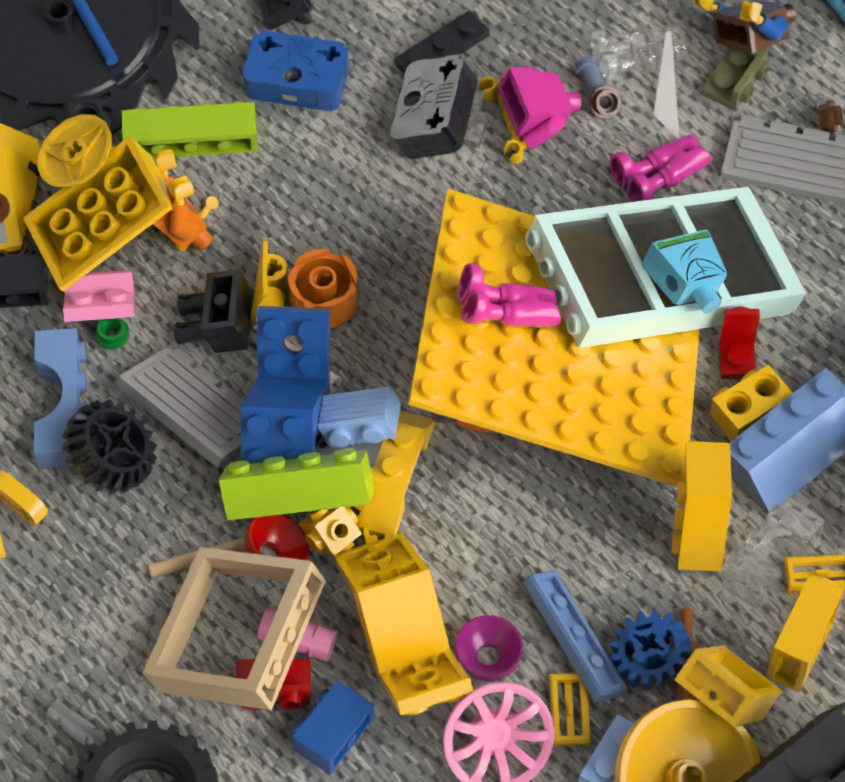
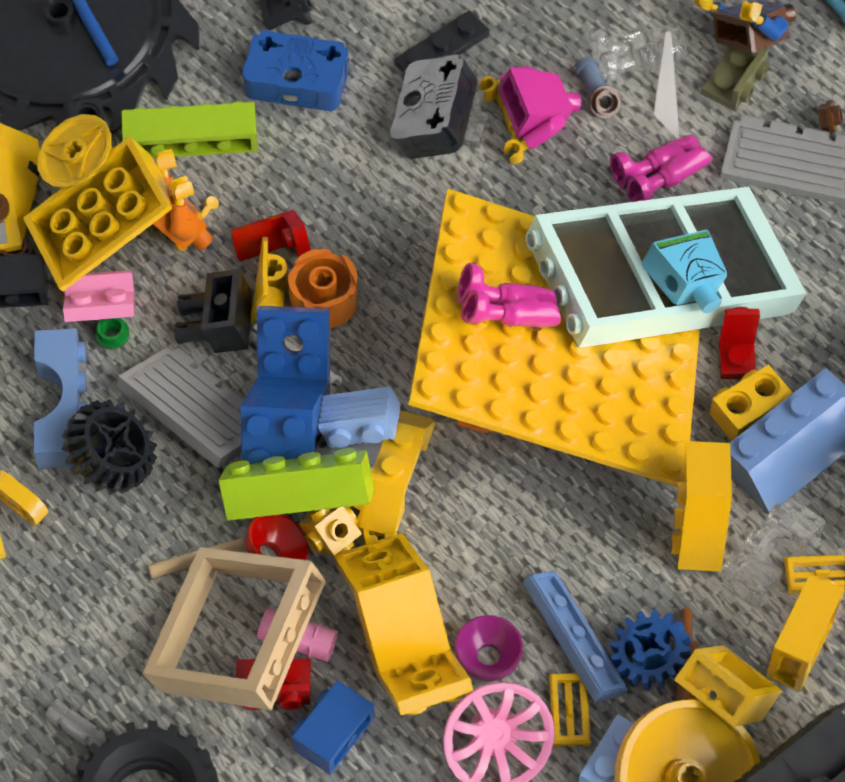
none -> red bracket [230,209,311,261]

